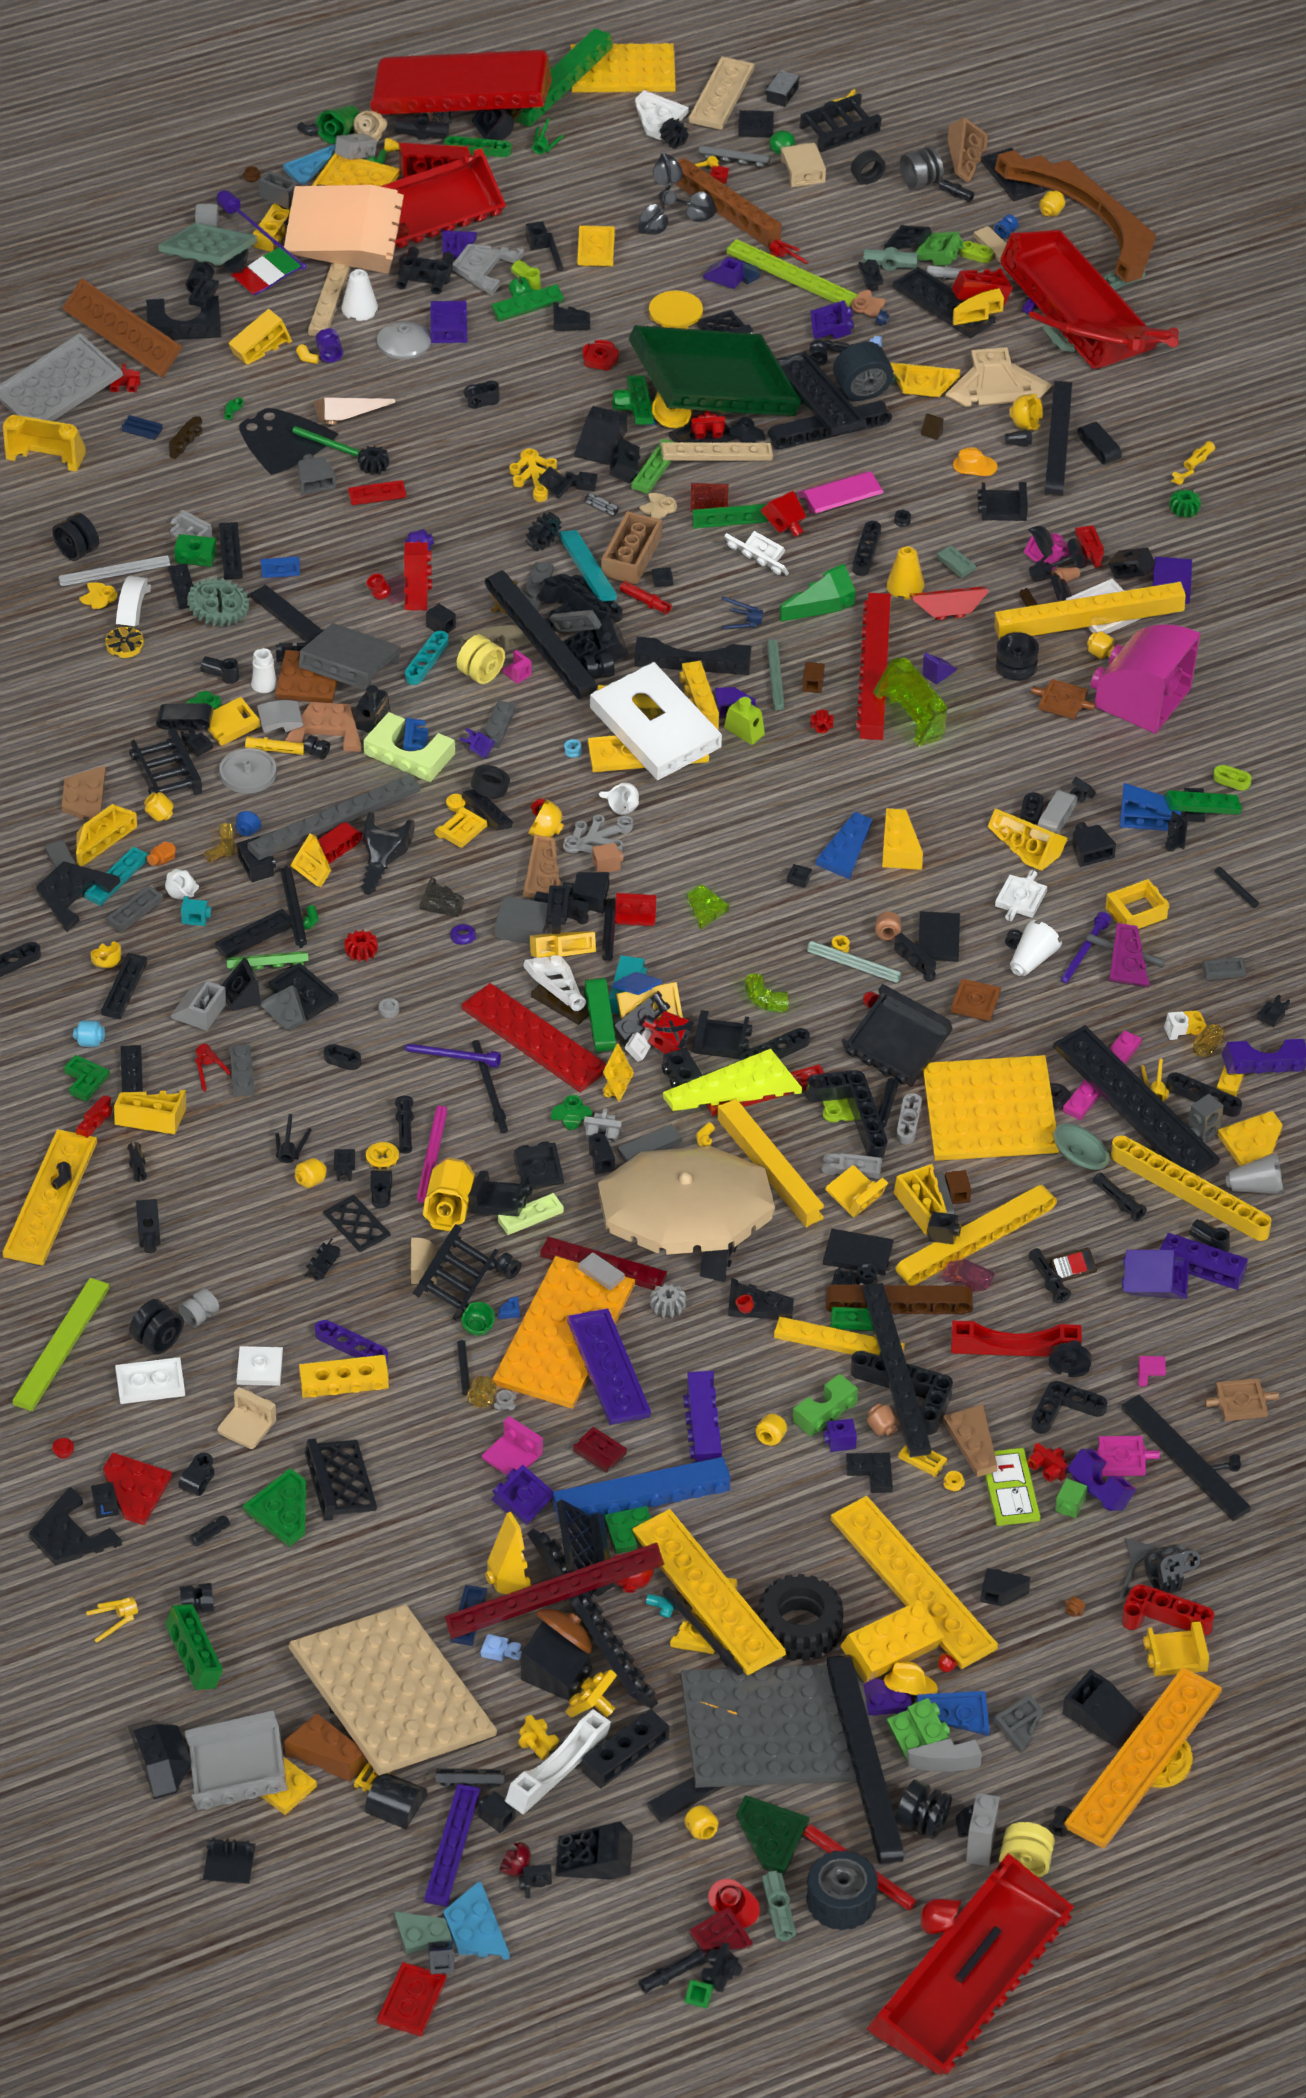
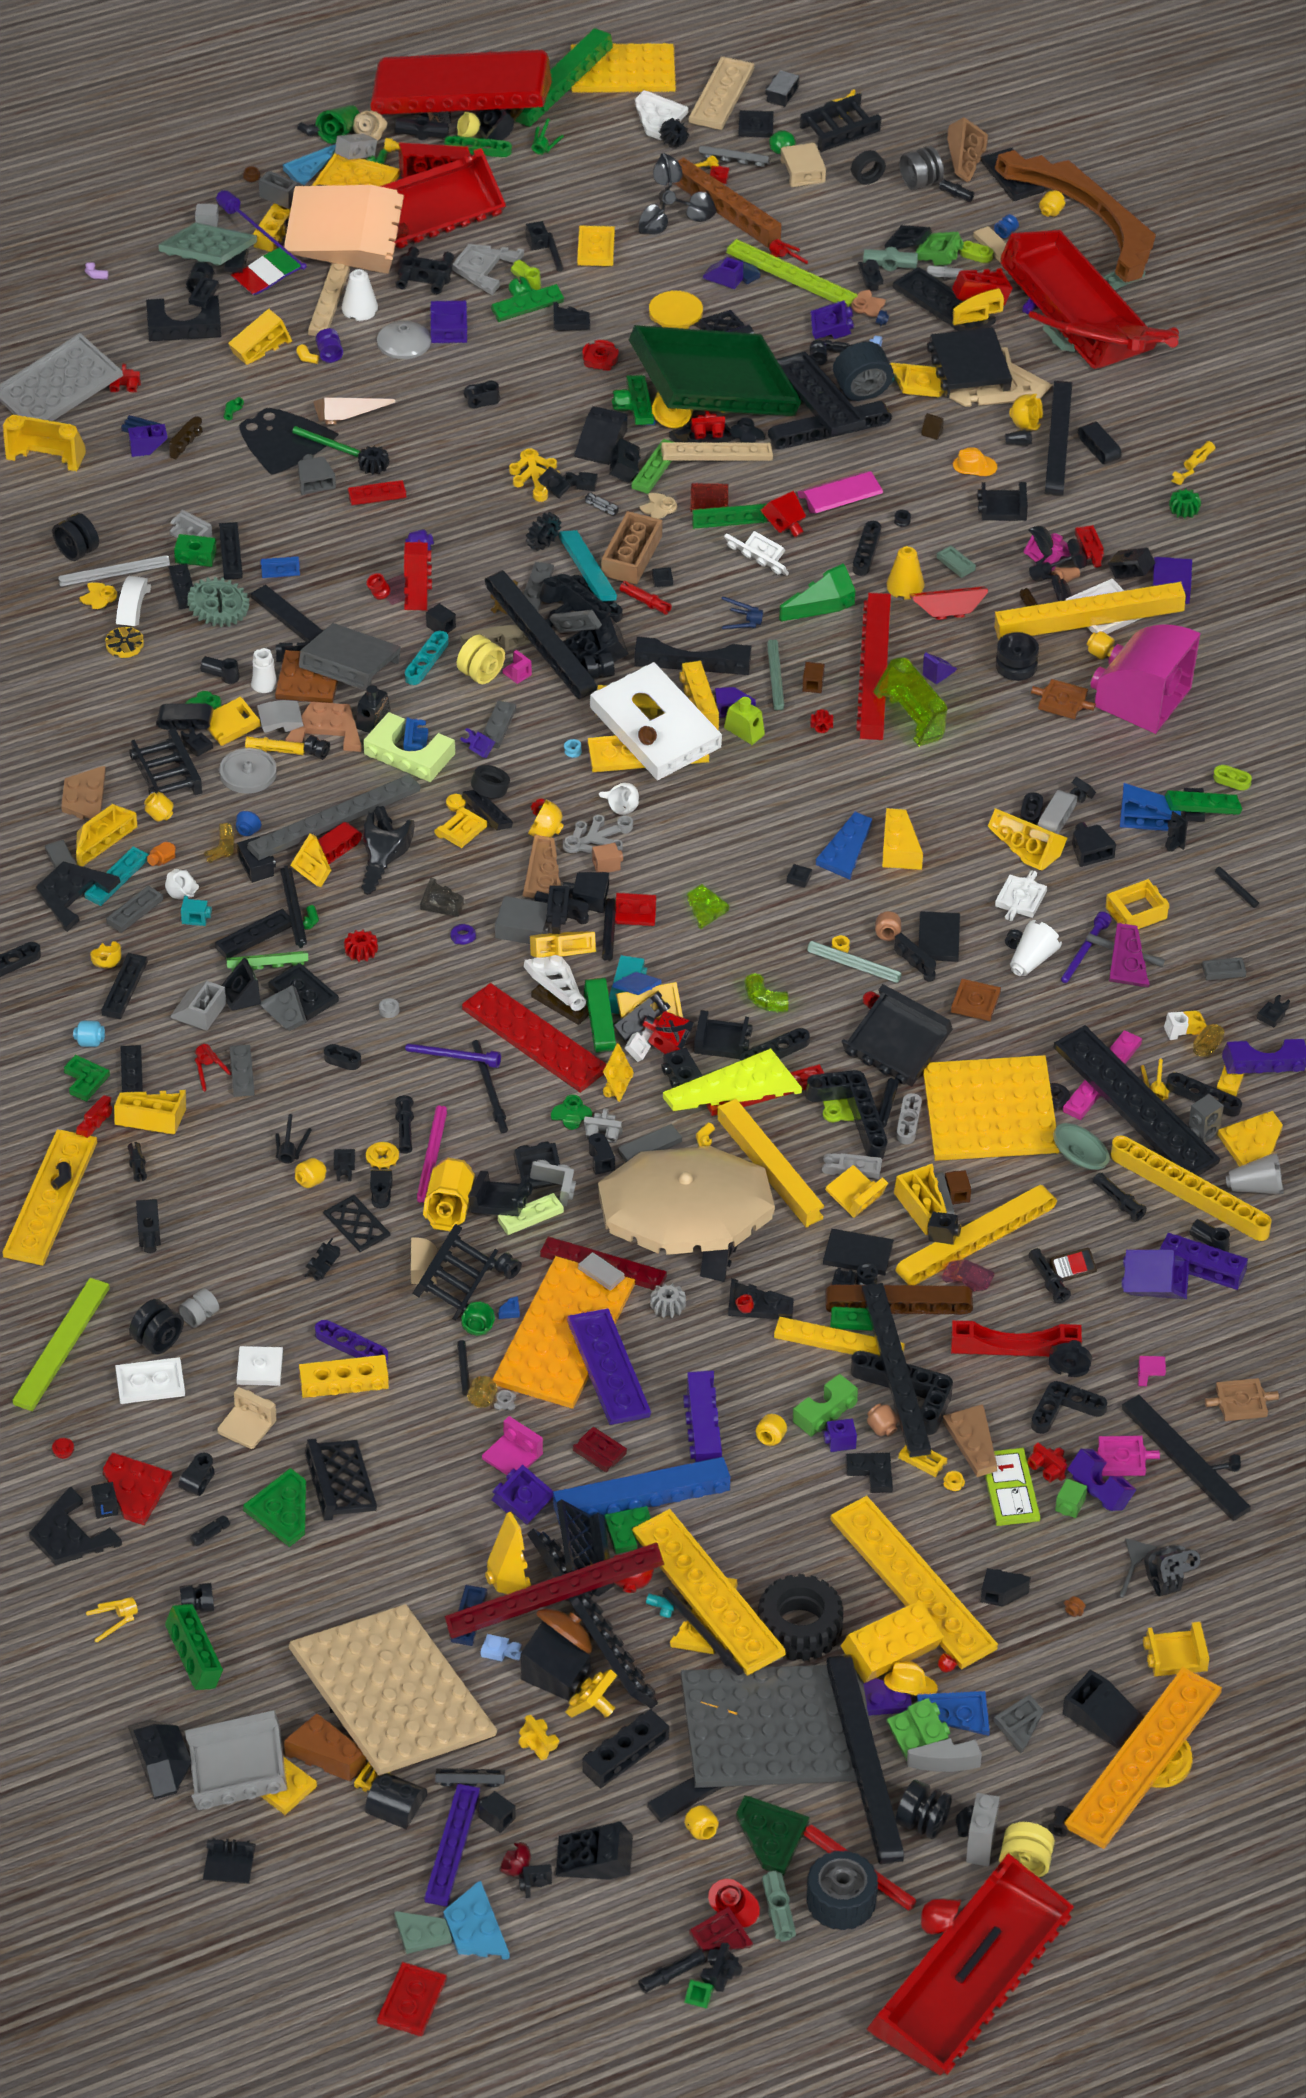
dark orange plate [62,278,183,377] -> none
black brick [428,1941,454,1974] -> none
dark purple wing [442,231,477,260] -> none
white arch [505,1709,611,1814] -> none
red beam [1122,1584,1215,1636] -> none
none -> lavender arm [85,262,108,280]
none -> dark purple slope [128,424,168,457]
none -> black axle [374,806,394,831]
none -> light yellow hair [457,112,480,138]
none -> light grey bracket [530,1160,576,1206]
none -> reddish brown plate [638,726,657,746]
none -> black panel [927,327,1012,398]

